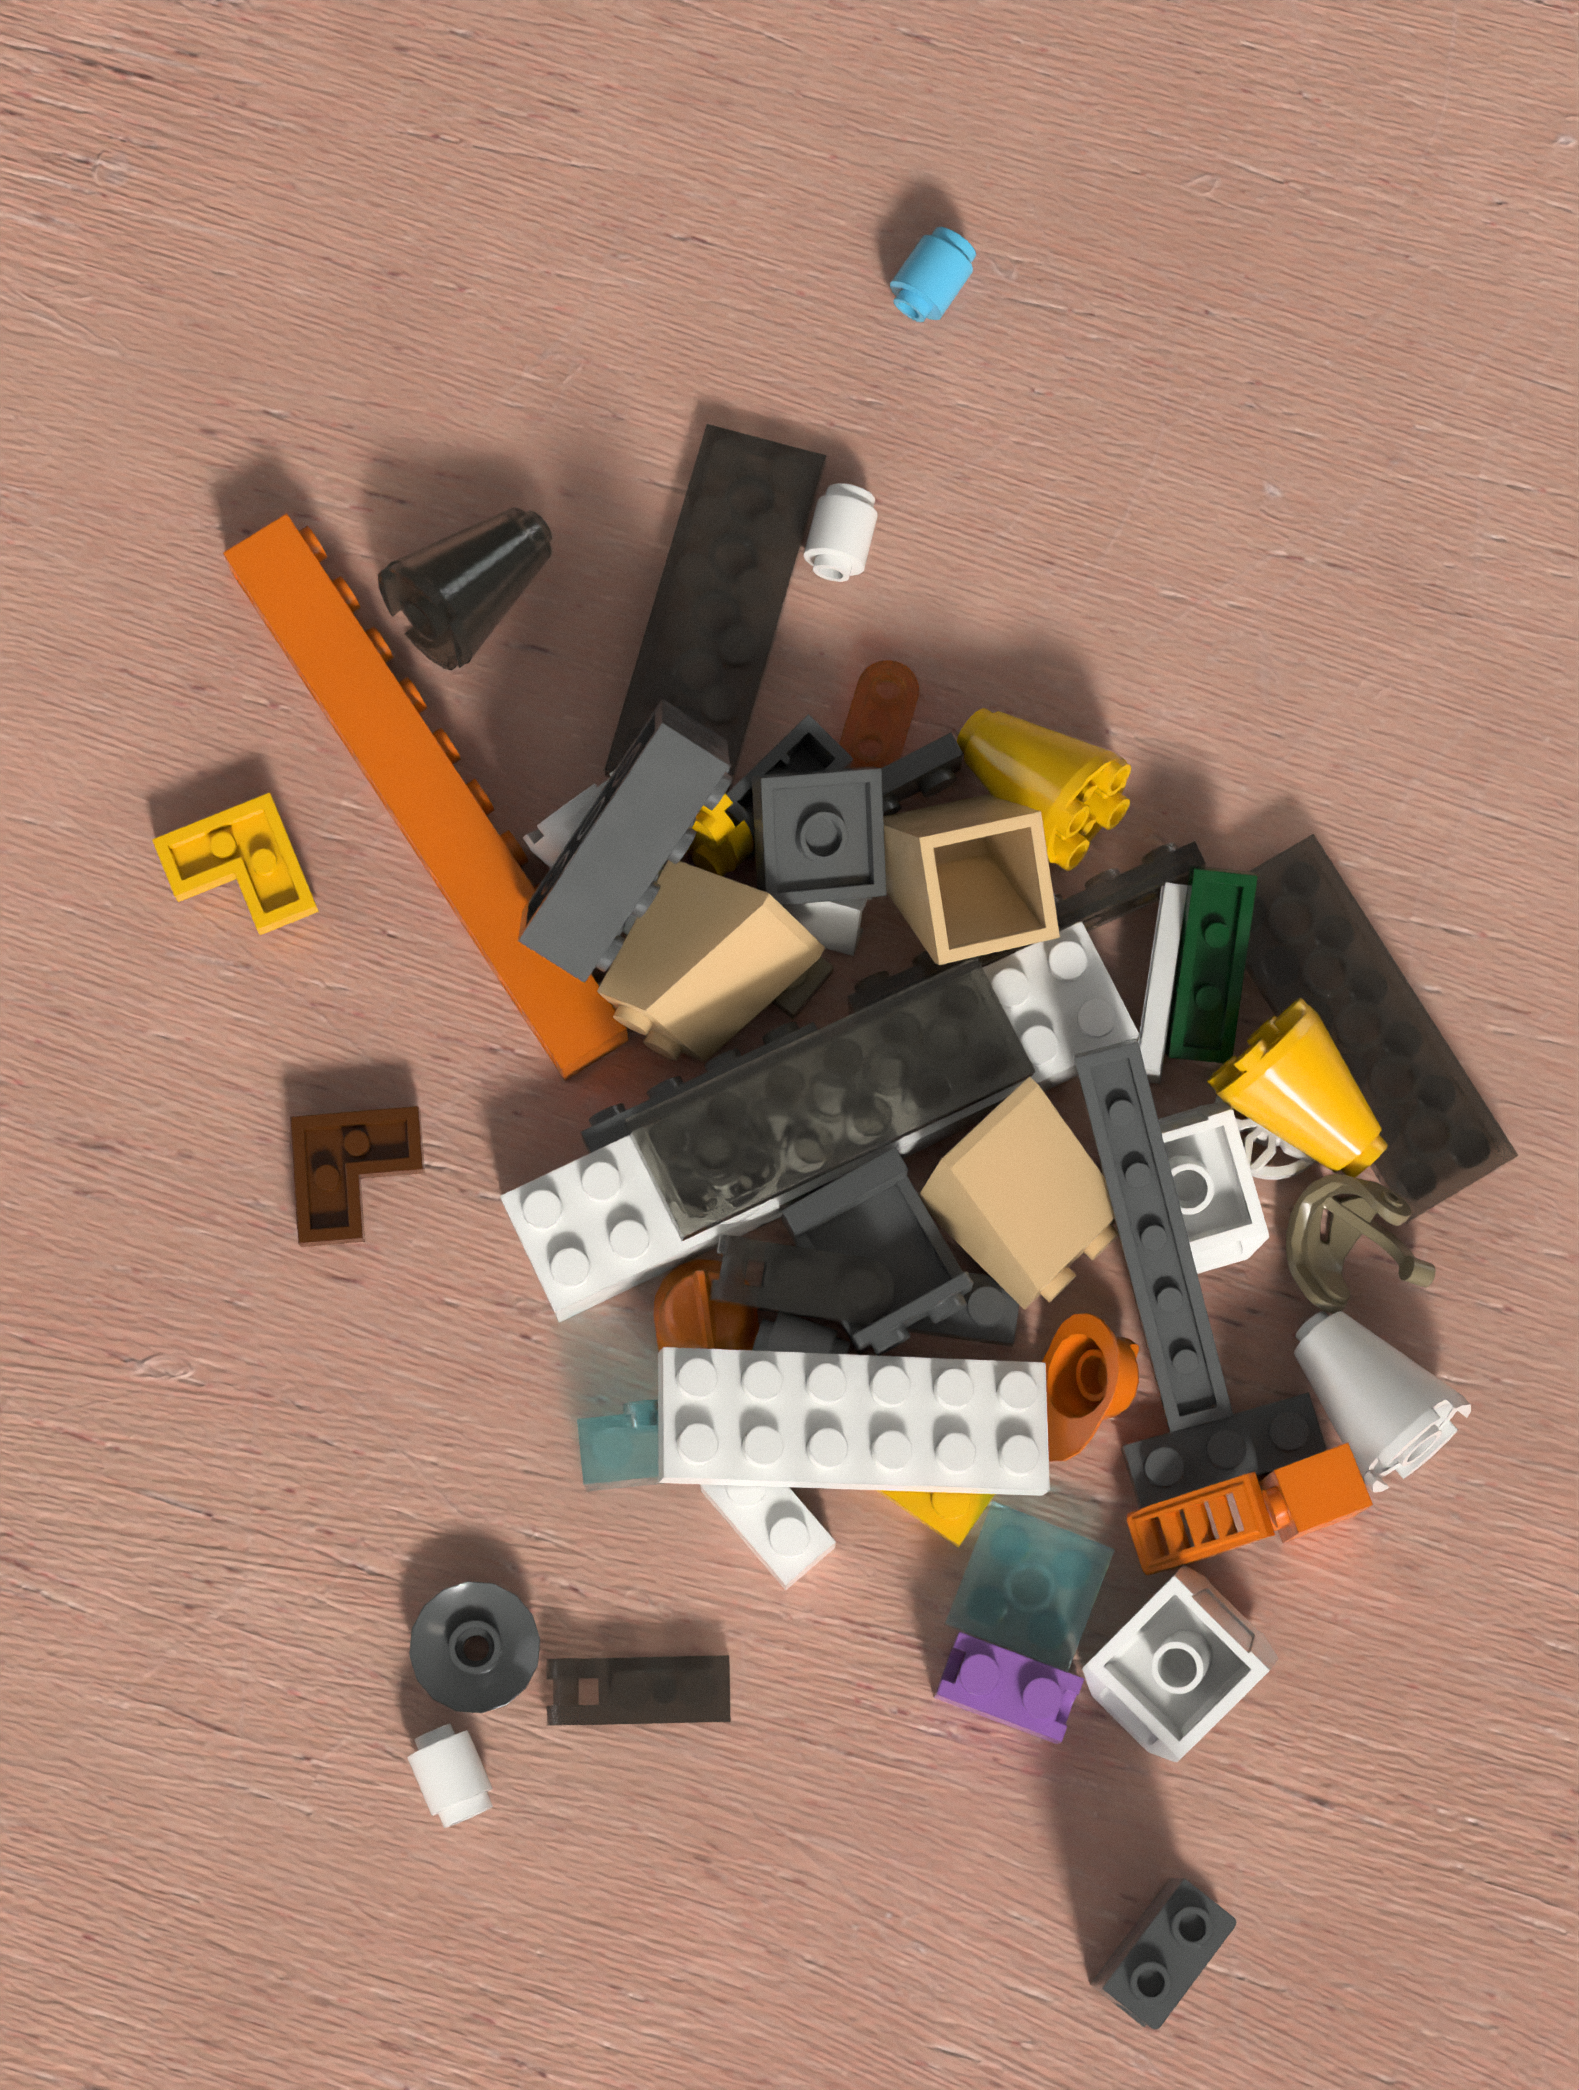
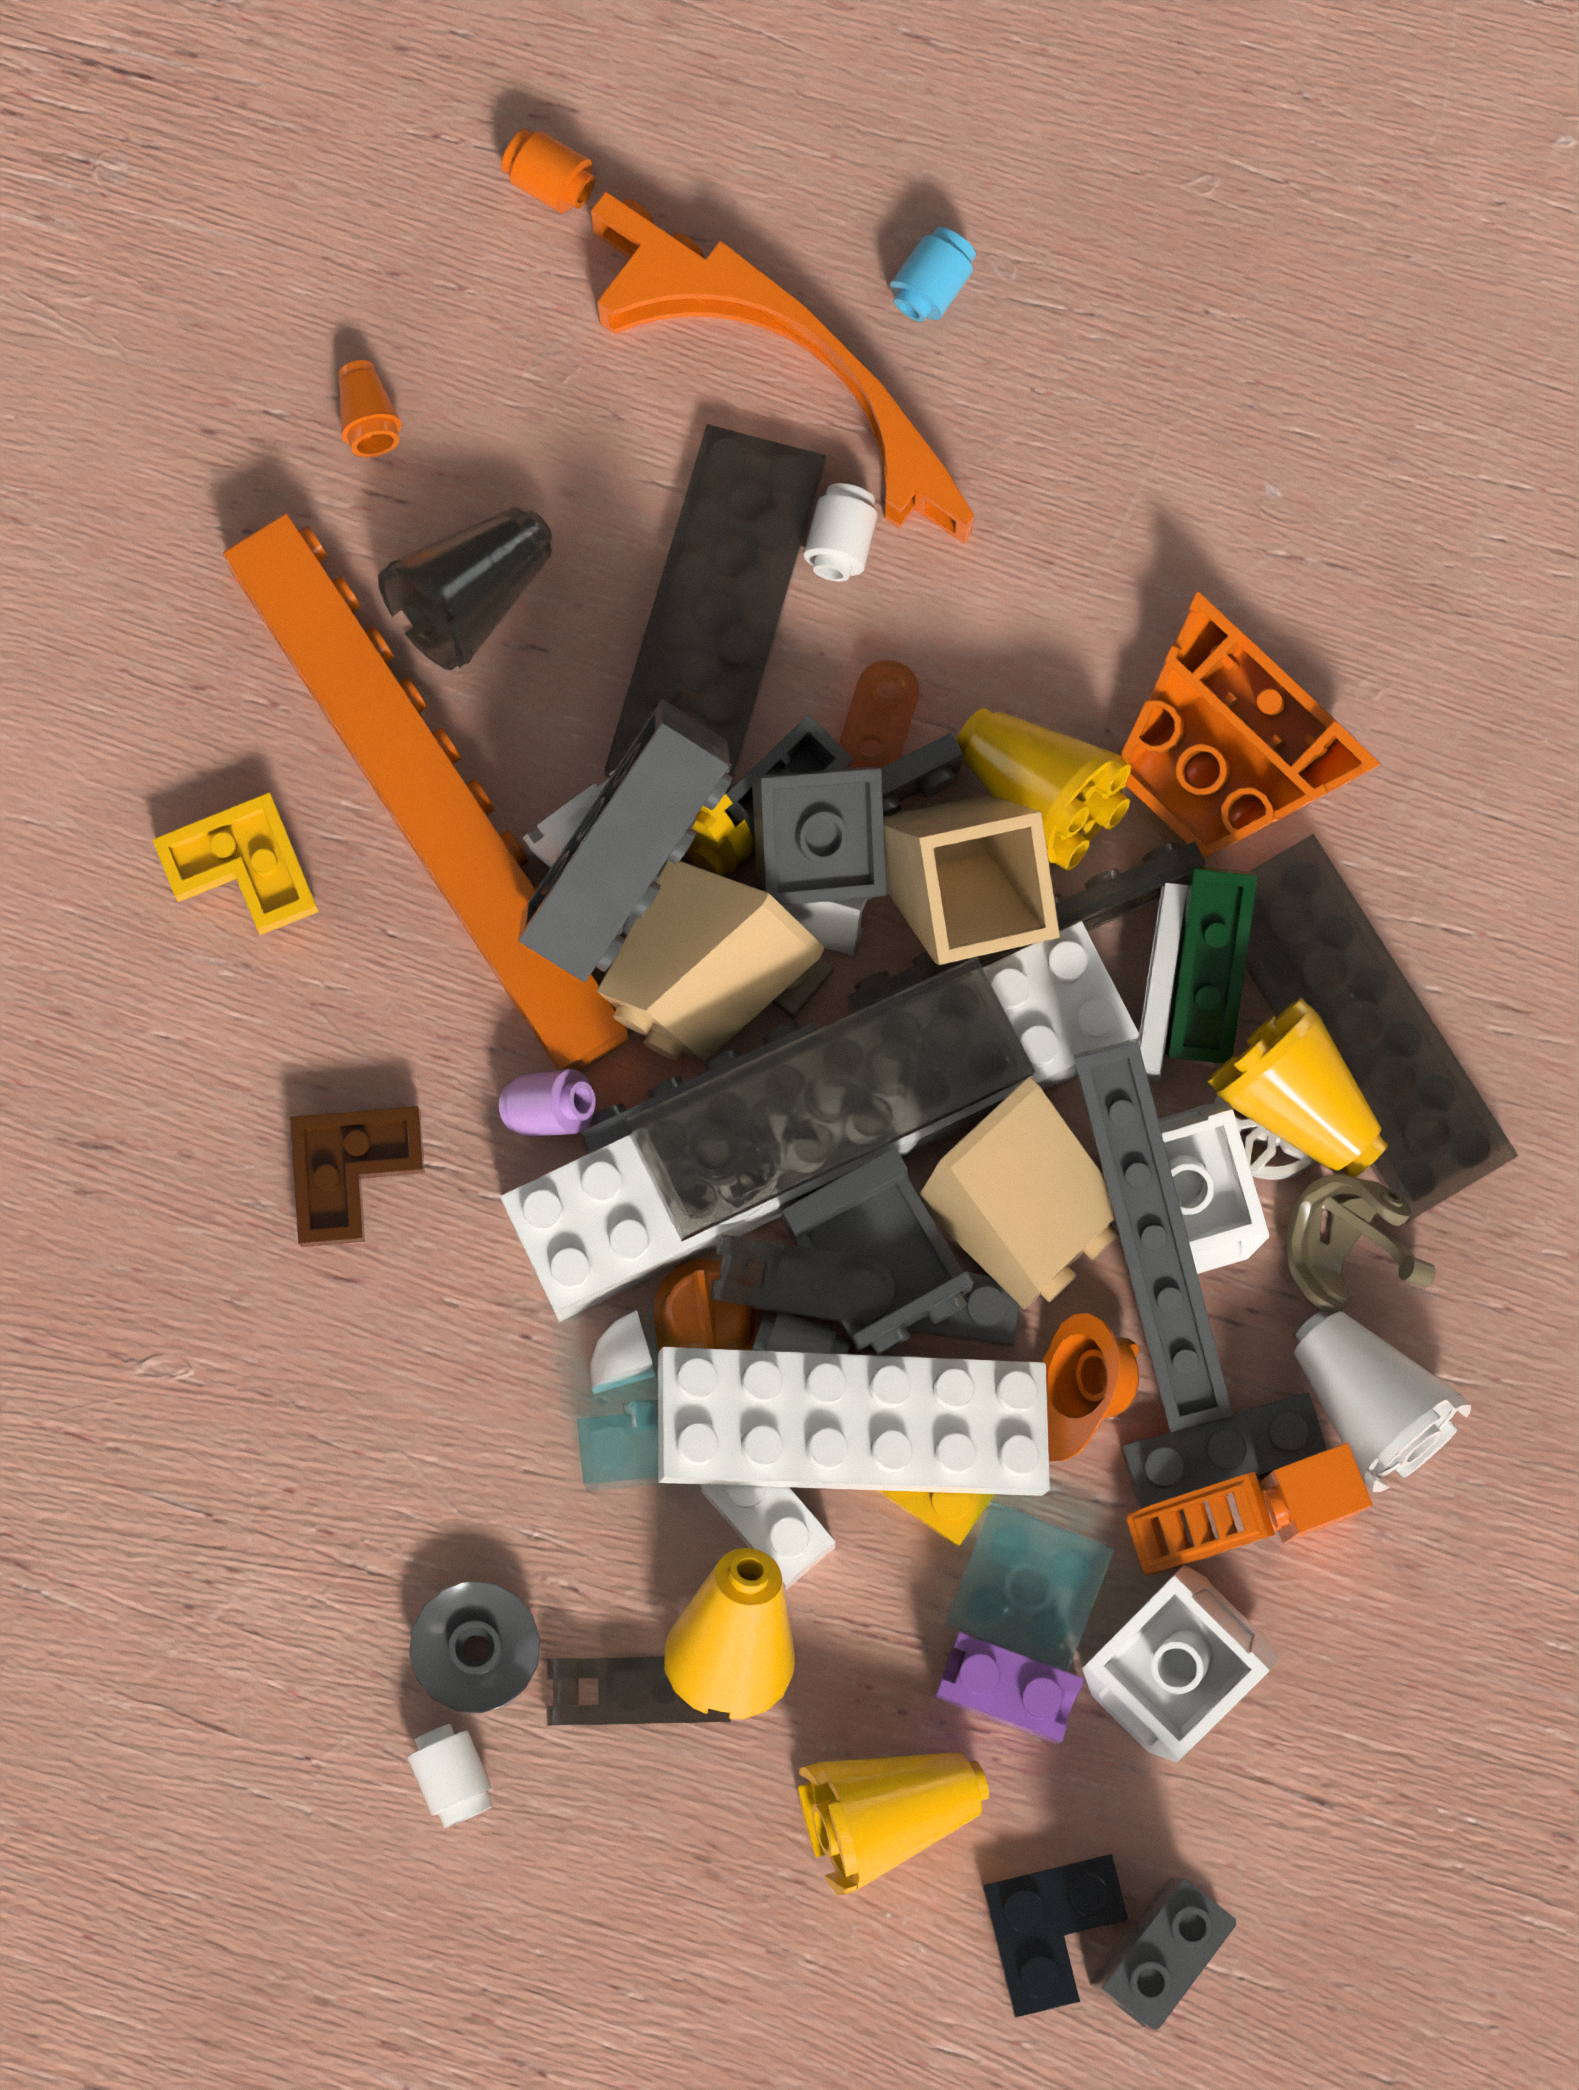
none -> orange cone [338,360,402,457]
none -> lavender brick [499,1069,596,1137]
none -> orange brick [501,128,596,214]
none -> white brick [590,1310,655,1394]
none -> orange slope [591,191,974,544]
none -> yellow cone [664,1548,795,1719]
none -> yellow cone [798,1752,989,1895]
none -> black plate [982,1854,1128,2018]
none -> orange wedge [1120,590,1382,859]

